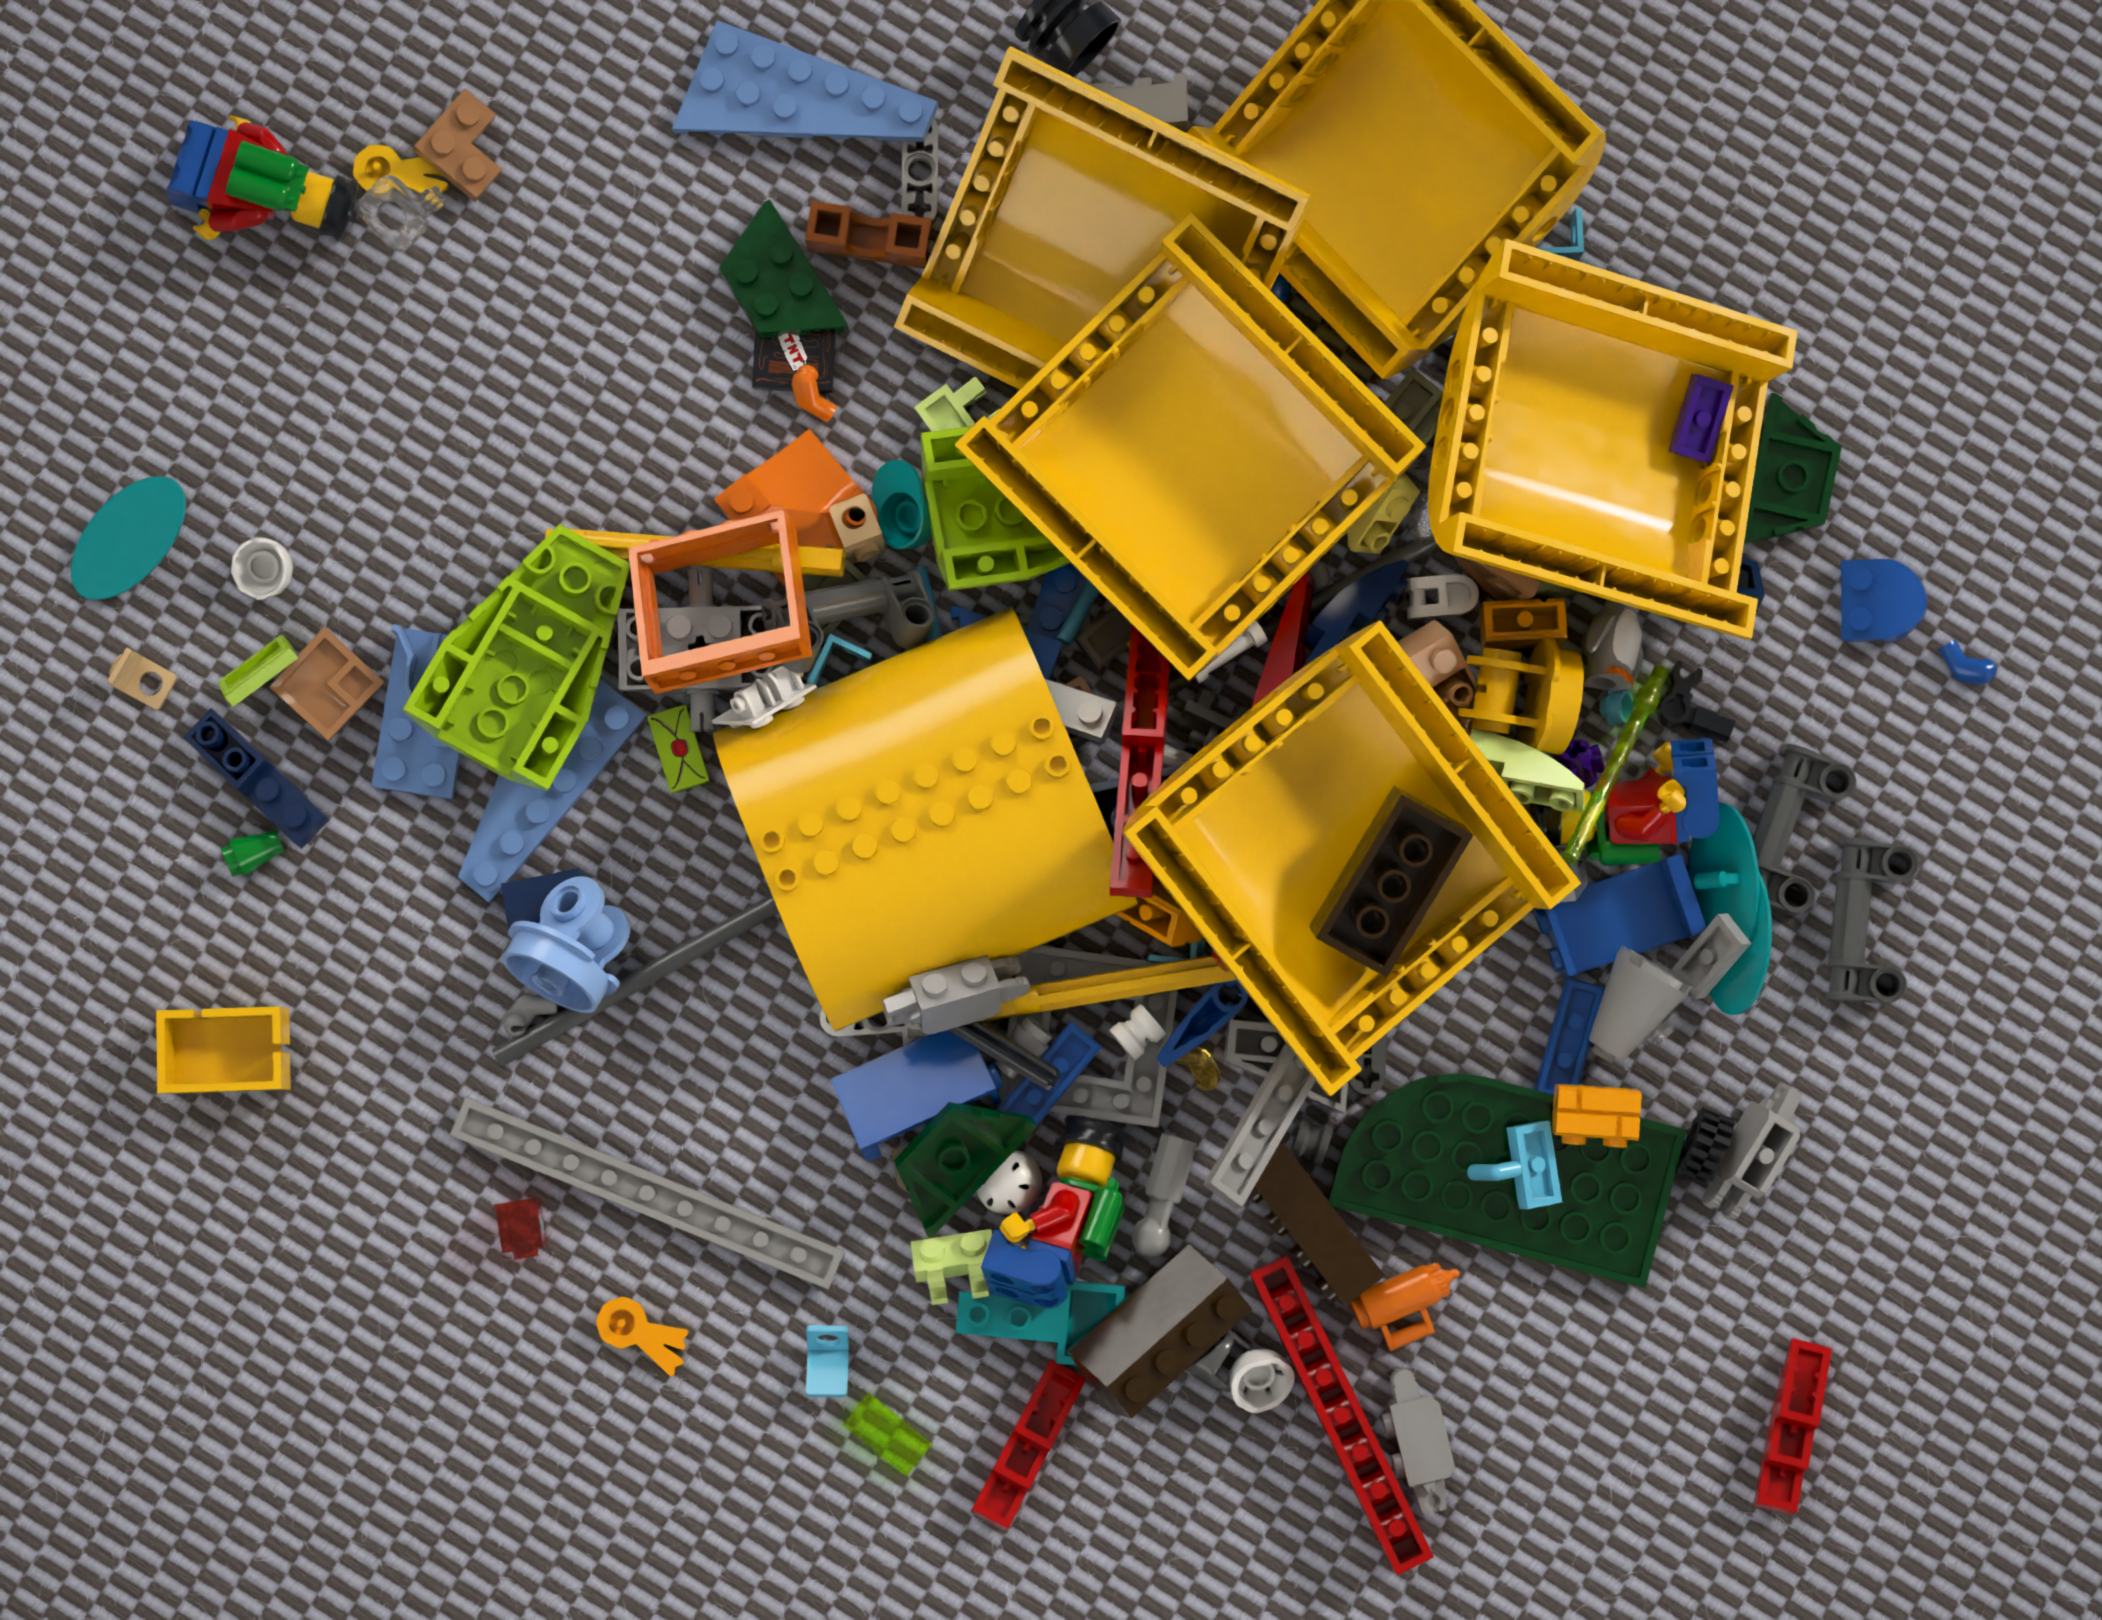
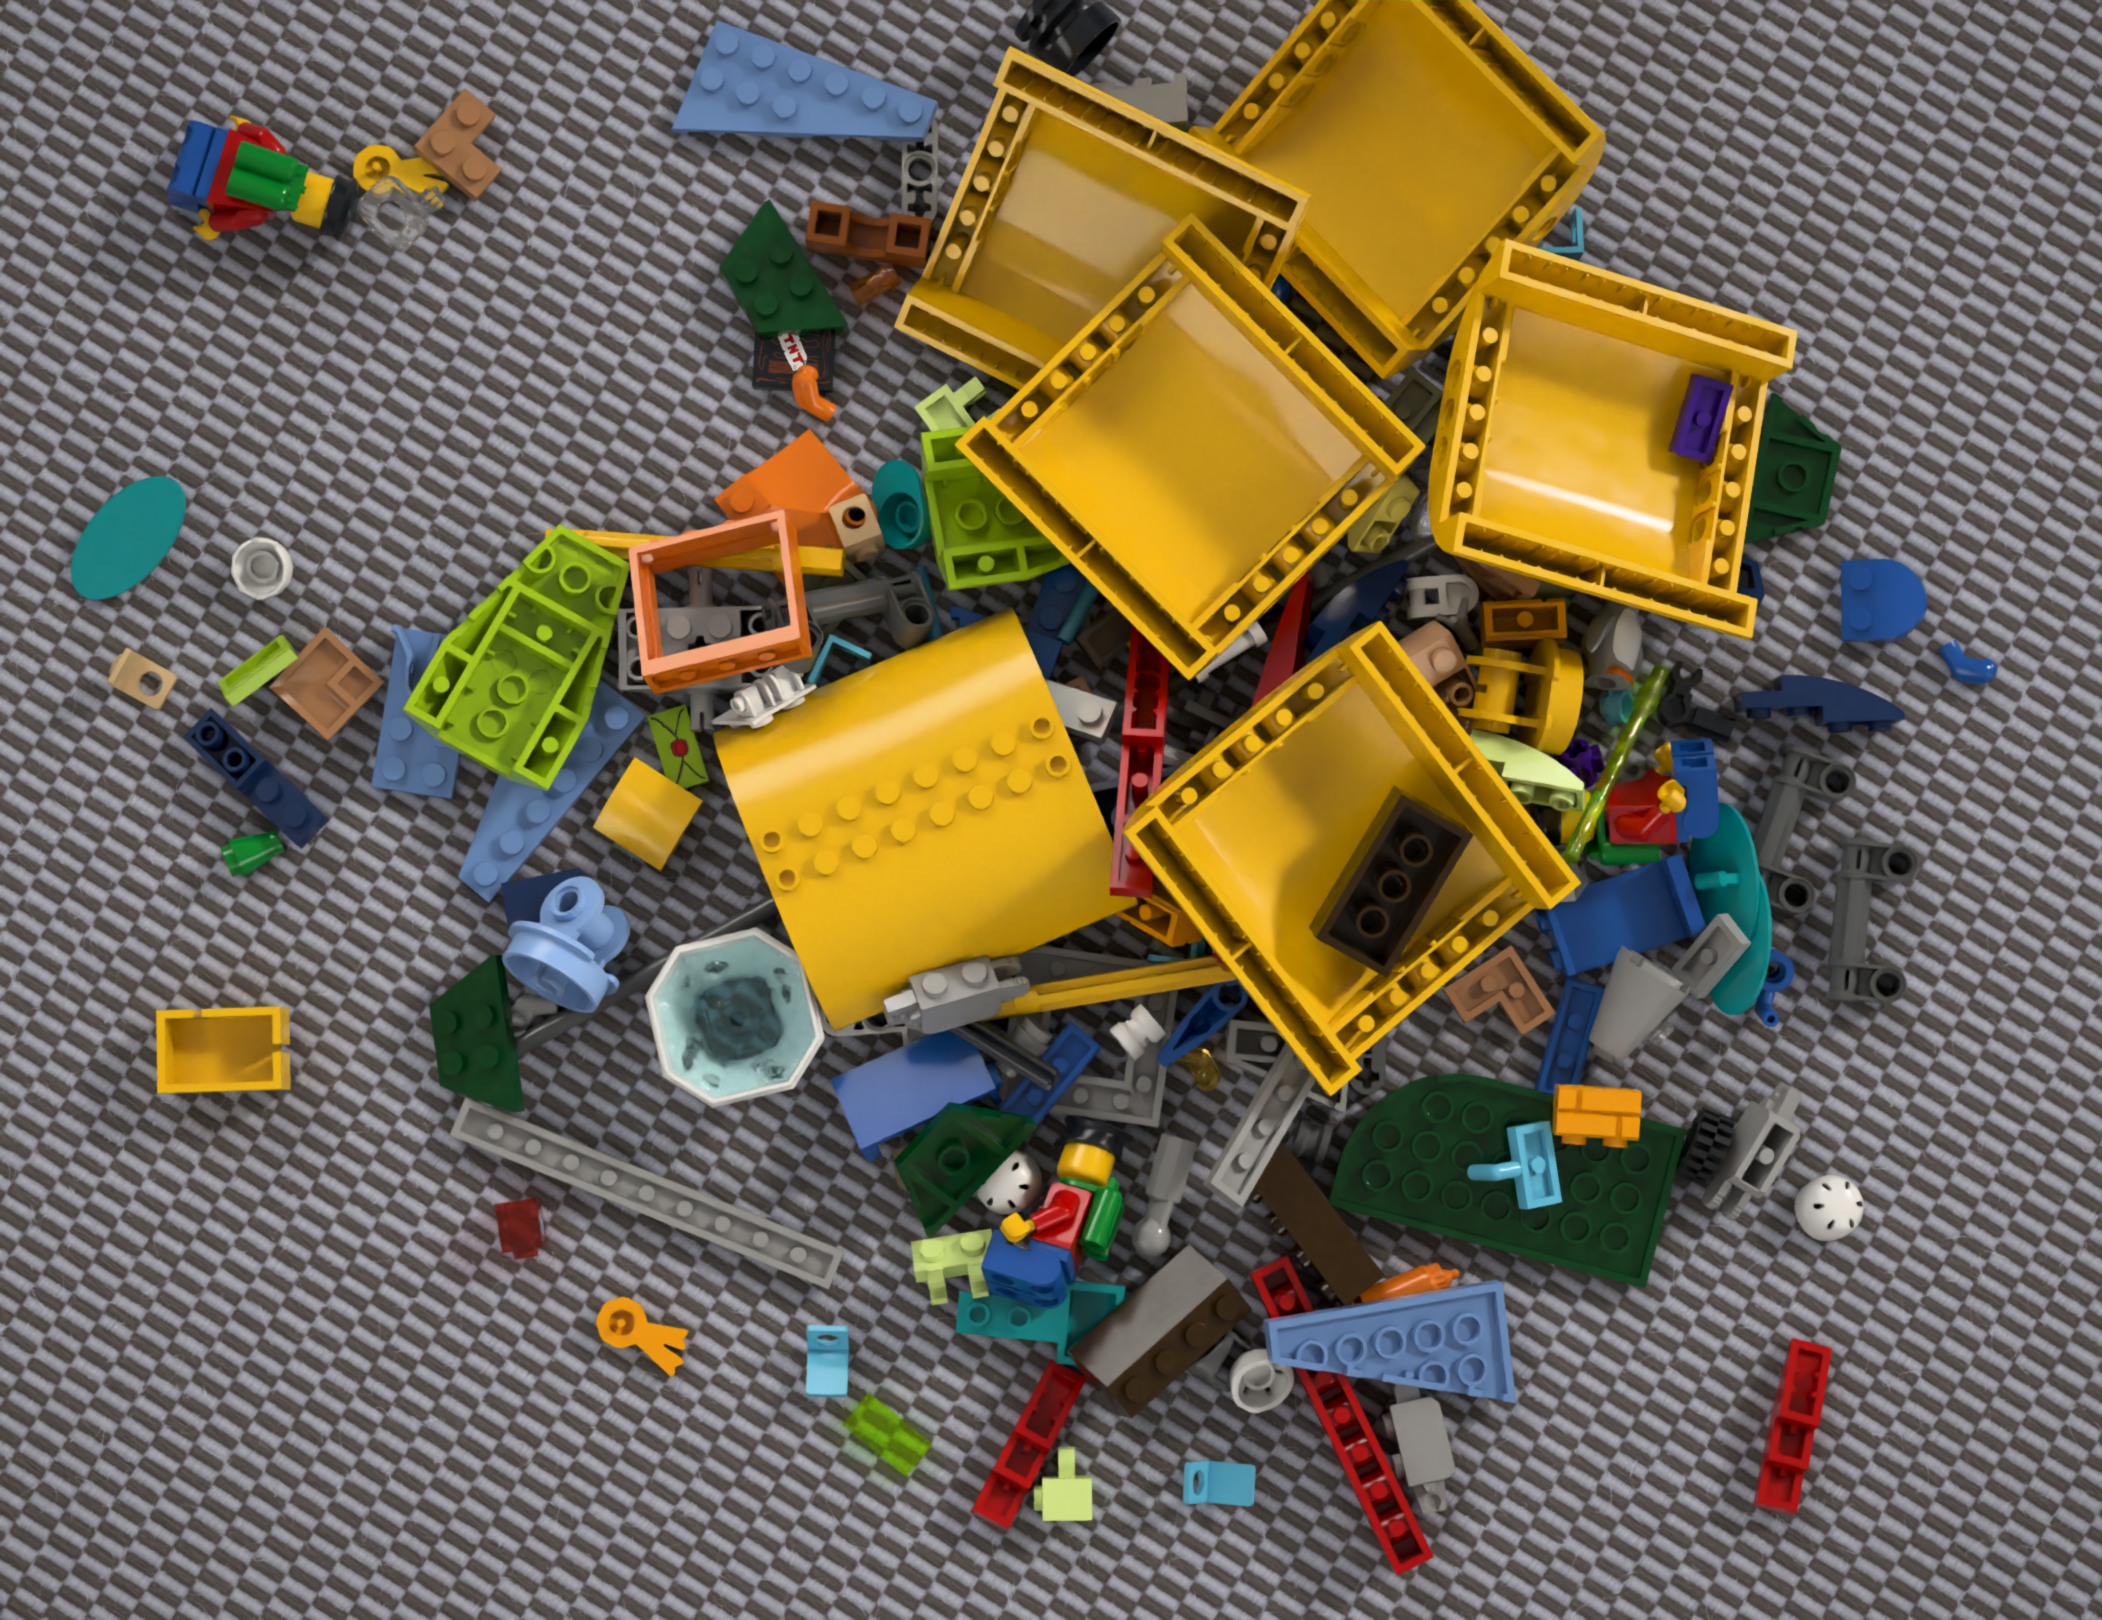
none -> dark green wing [429,955,525,1113]
none -> yellow slope [593,757,704,871]
none -> clear light blue rock [645,927,825,1108]
none -> clear orange pin [848,263,901,307]
none -> yellowish green brick [1034,1447,1092,1521]
none -> medium azure bracket [1183,1460,1256,1507]
none -> medium blue wing [1263,1280,1516,1403]
none -> light grey bar [1435,597,1479,651]
none -> medium nougat plate [1442,945,1556,1036]
none -> dark blue slope [1734,675,1905,733]
none -> blue plate [1755,949,1794,1027]
none -> white helmet [1795,1175,1864,1241]

